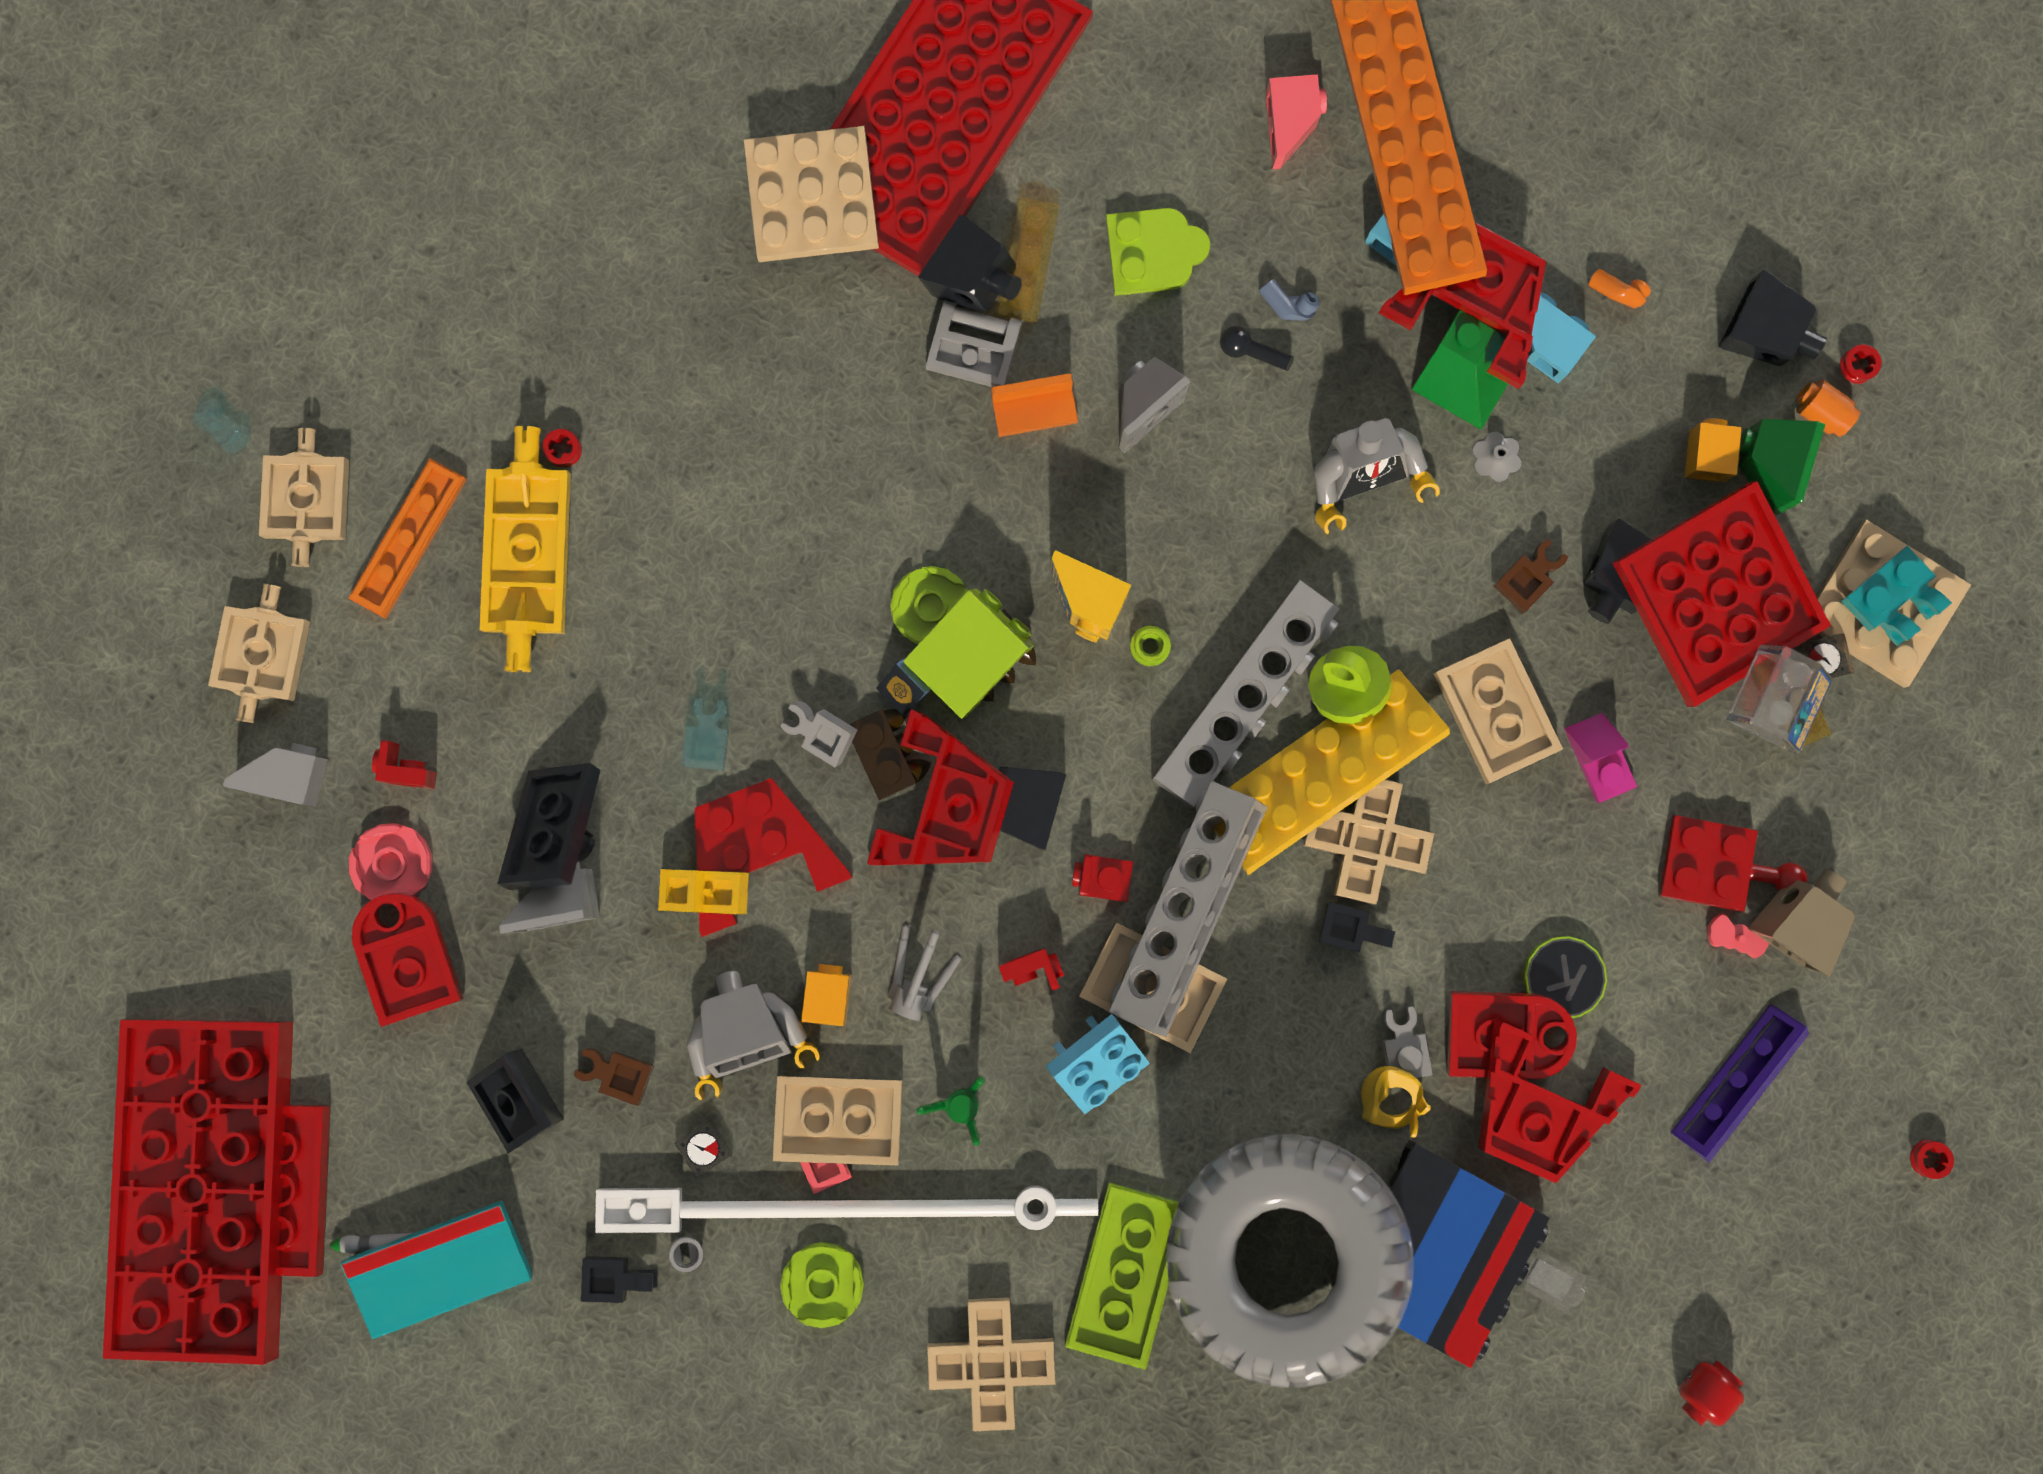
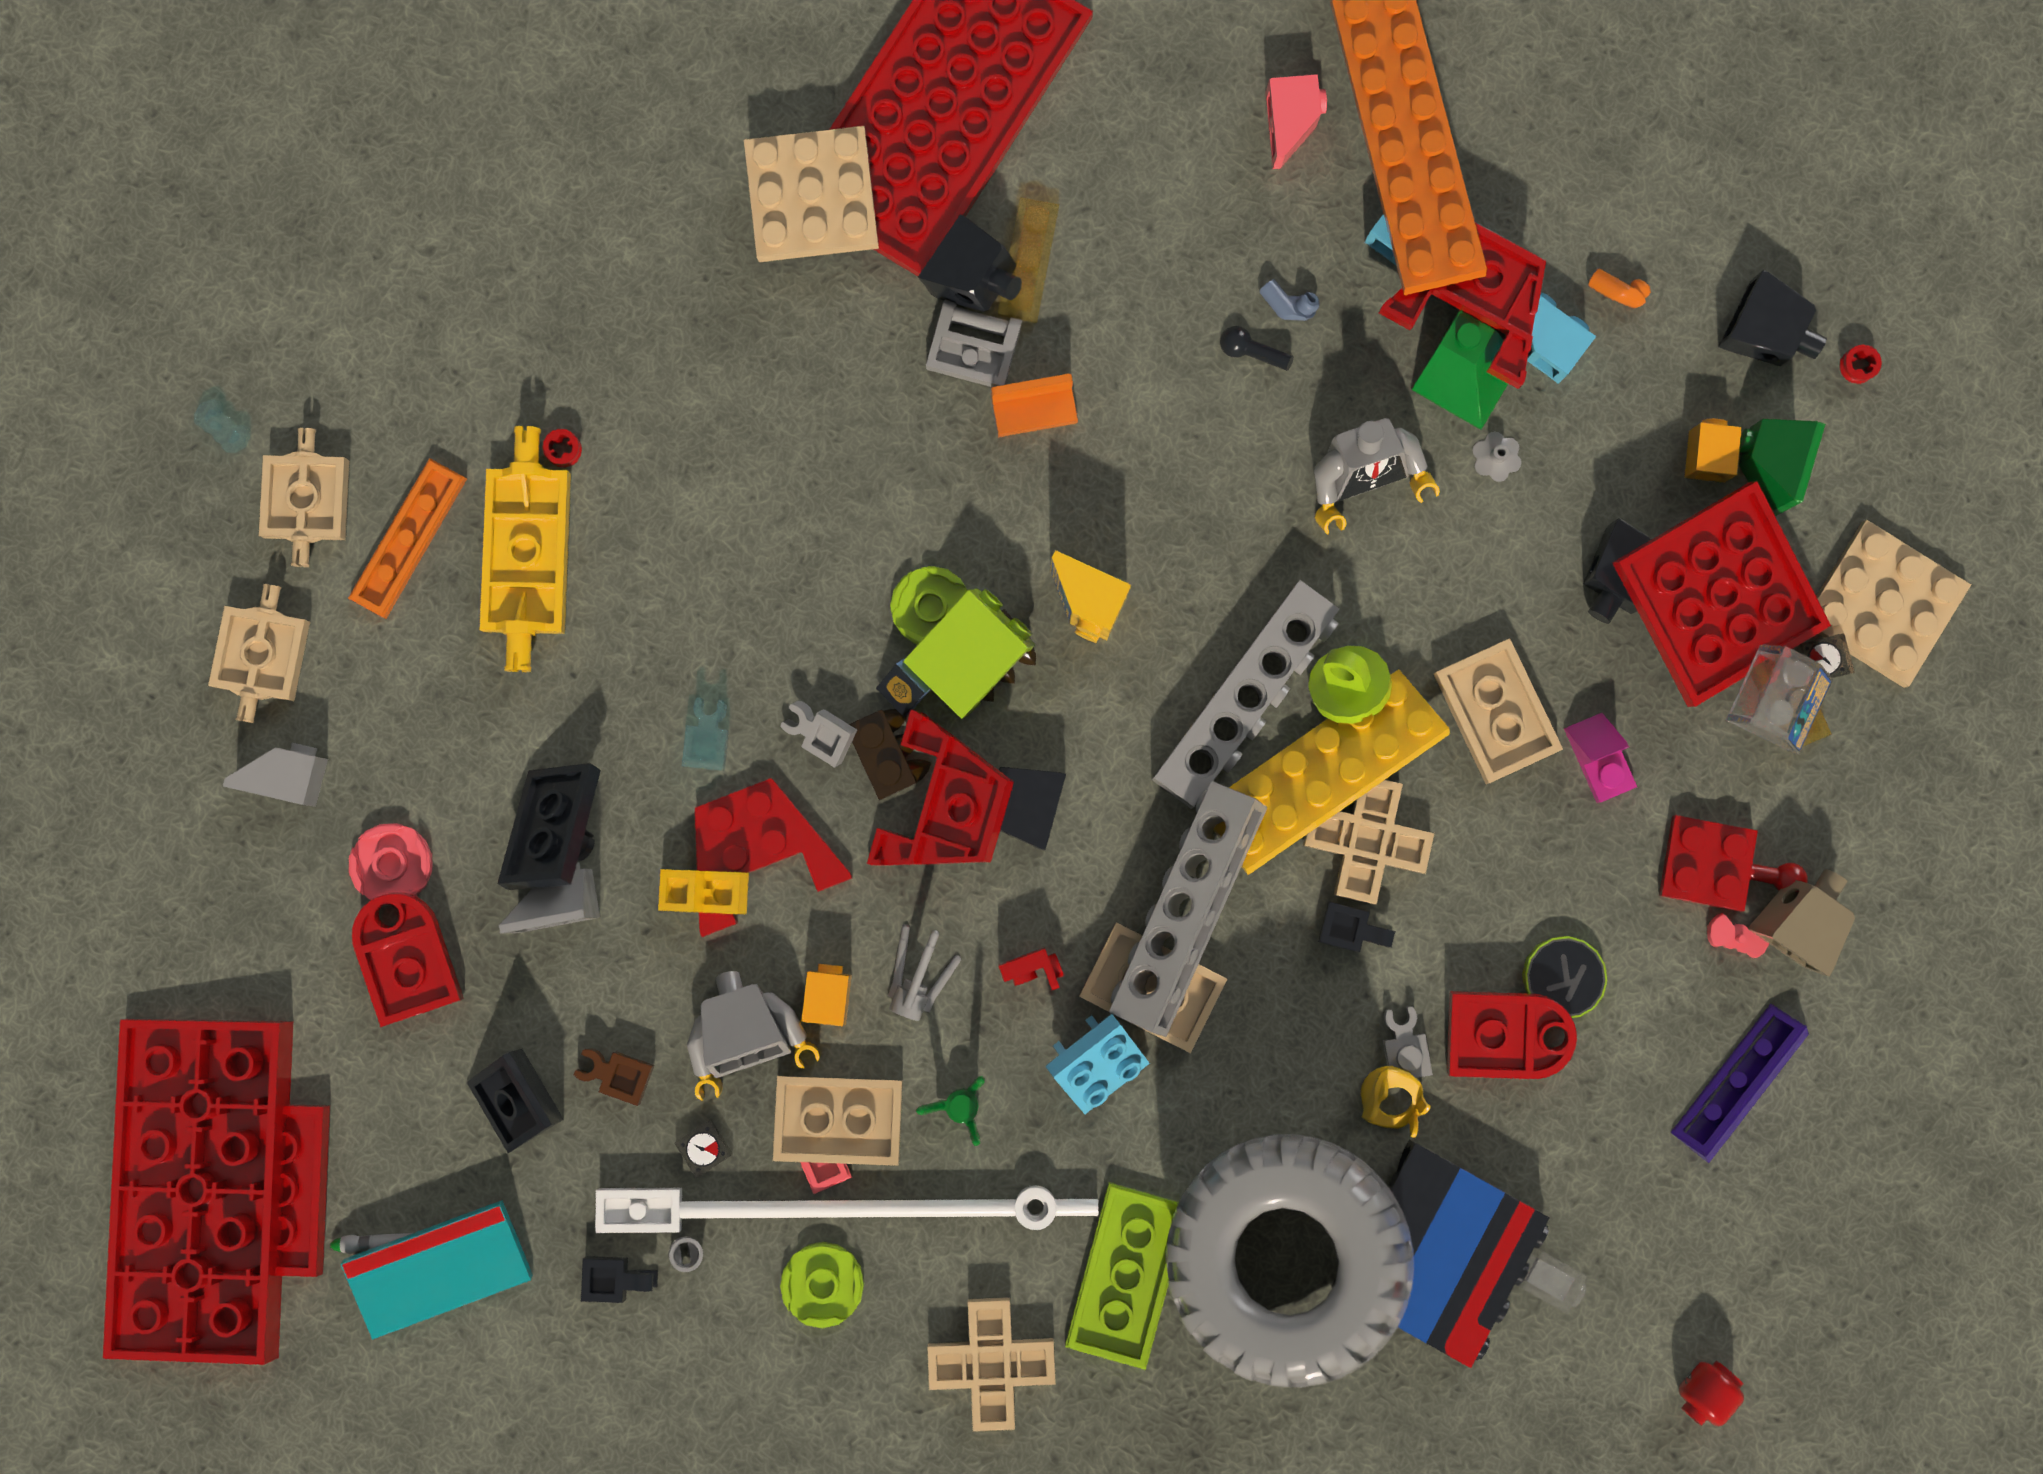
red bracket [372,740,437,789] -> none
red bracket [1072,854,1133,902] -> none
lime plate [1106,208,1210,296] -> none
light grey slope [1119,356,1190,454] -> none
lime plate [1130,626,1171,667] -> none
red wing [1478,1019,1642,1183] -> none
reddish brown plate [1493,539,1568,614] -> none
orange brick [1795,379,1861,437] -> none
teal plate [1841,546,1952,646] -> none
red bush [1910,1140,1954,1179] -> none

